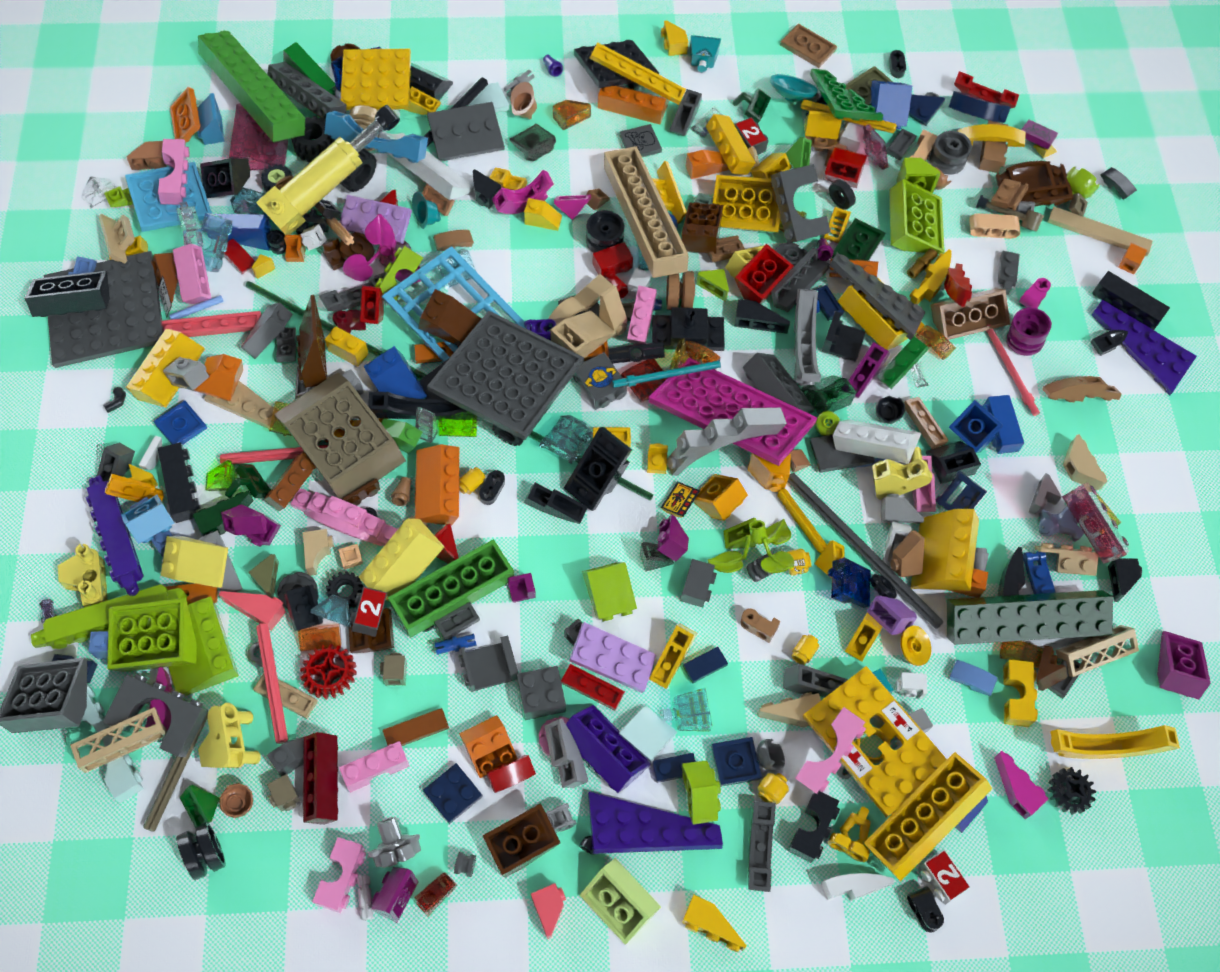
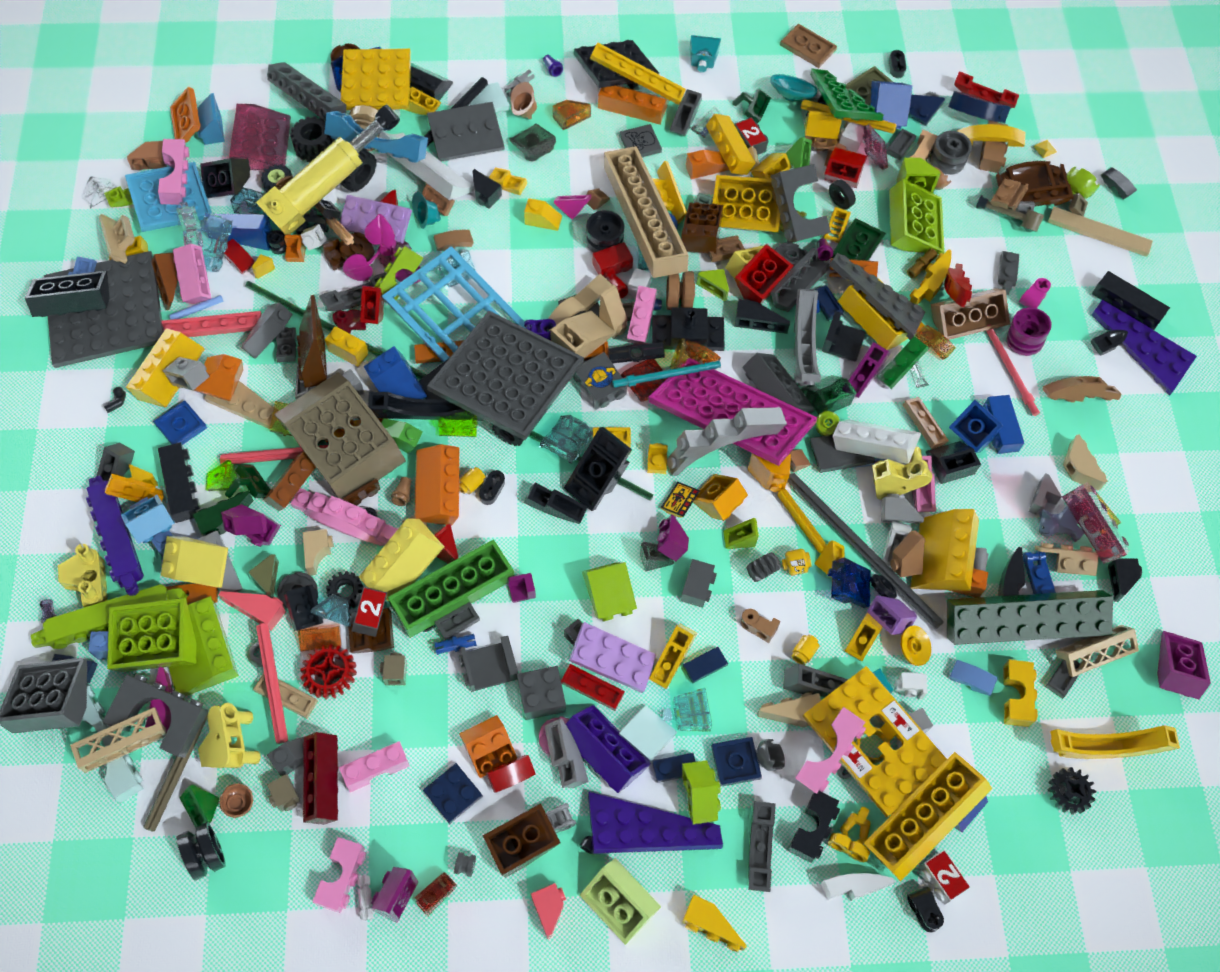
white tile [139,436,162,470] -> none
sticker [158,276,172,318] -> none
bright green brick [198,30,305,142] -> none
green slope [283,42,337,96] -> none
light nougat plate [338,544,363,570] -> none
light grey piece [368,816,421,868] -> none
dark orange tile [383,708,449,746] -> none
clear slope [415,407,438,443] -> none
reddish brown slope [418,289,482,346] -> none
dark pink arch [492,170,554,214] -> none
yellow slope [661,20,689,56] -> none
lime plant [708,519,795,573] -> none
yellow head [757,773,789,804] -> none
black hair [875,396,905,424] -> none
dark blue plate [935,470,987,511] -> none
light nougat beam [969,213,1020,239] -> none
dark pink slope [994,750,1049,820] -> none
clear orange slope [1000,641,1044,668] -> none
magenta tile [1021,119,1059,149] -> none
reddish brown slope [1036,645,1067,691] -> none
orange panel [1118,243,1147,275] -> none

